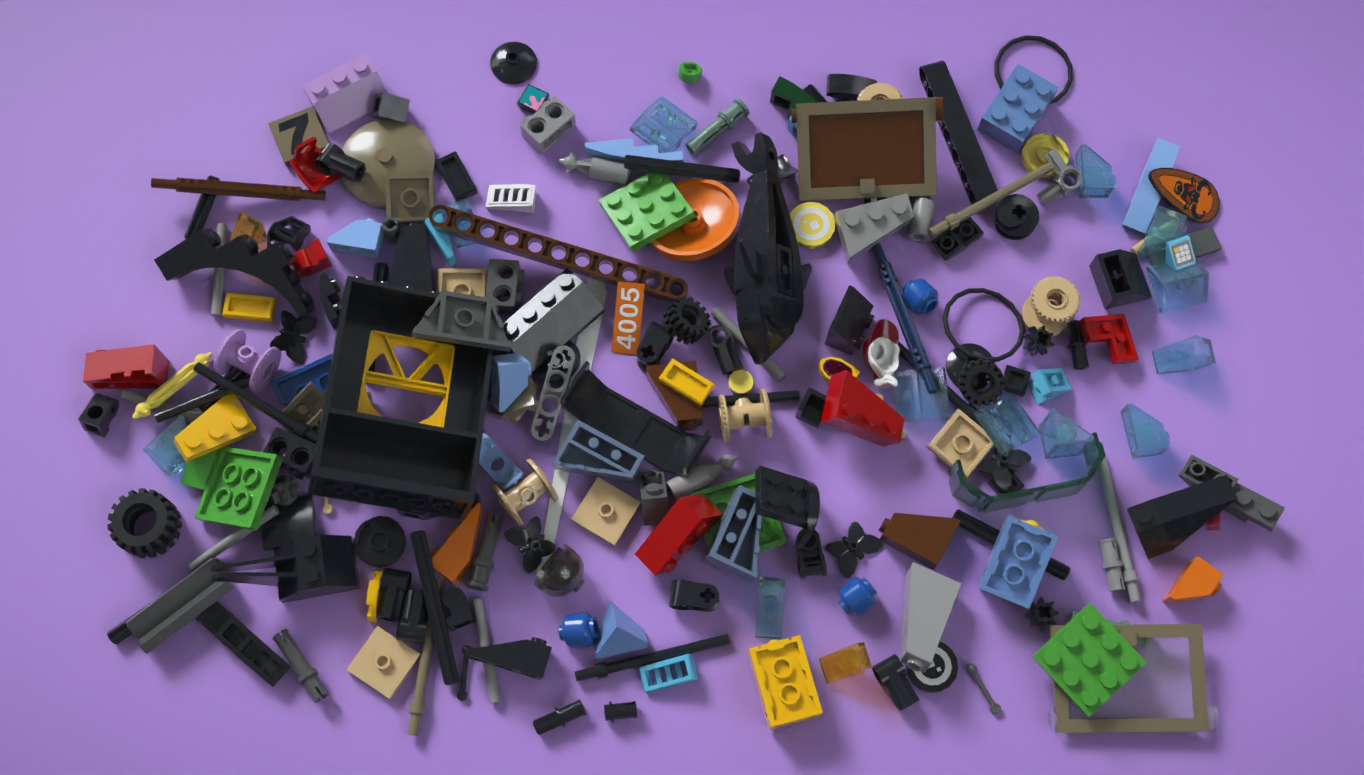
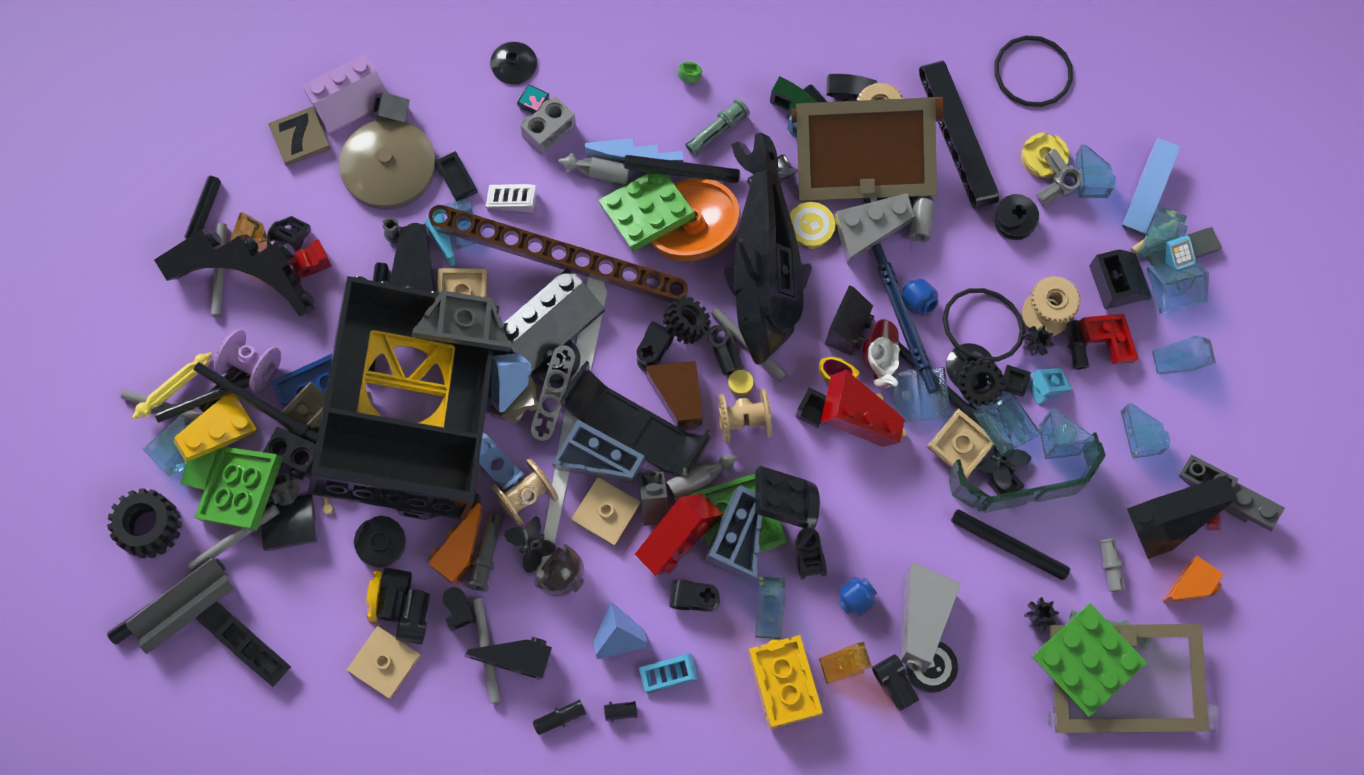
black leg [78,393,119,437] -> none
wedge [83,344,169,389] -> none
reddish brown axle [151,177,326,201] -> none
black slope [209,535,360,603] -> none
yellow tile [222,293,277,323] -> none
black piece [270,310,317,364] -> none
dark grey pin [273,629,329,703] -> none
red piece [290,137,341,193] -> none
black piece [314,143,366,182] -> none
black slope [320,272,341,329] -> none
light blue slope [327,219,385,259] -> none
dark tan tile [384,173,435,224] -> none
dark tan bar [407,577,444,736] -> none
black axle [410,530,460,685] -> none
black hinge [457,645,472,701] -> none
dark grey brick [485,259,524,315] -> none
blue head [558,612,599,649] -> none
black bar [574,634,730,682] -> none
orange sticker [611,281,645,355] -> none
clear light blue slope [630,95,698,153] -> none
yellow tile [659,358,715,407] -> none
black bar [702,390,800,407] -> none
black piece [826,522,883,578] -> none
reddish brown slope [878,513,961,570] -> none
dark tan bar [928,162,1055,237] -> none
black slope [930,217,984,261] -> none
dark grey hinge [967,664,1001,714] -> none
medium blue piece [977,64,1059,154] -> none
medium blue piece [978,514,1059,609] -> none
light grey bar [1095,453,1141,603] -> none
shield [1148,168,1220,224] -> none

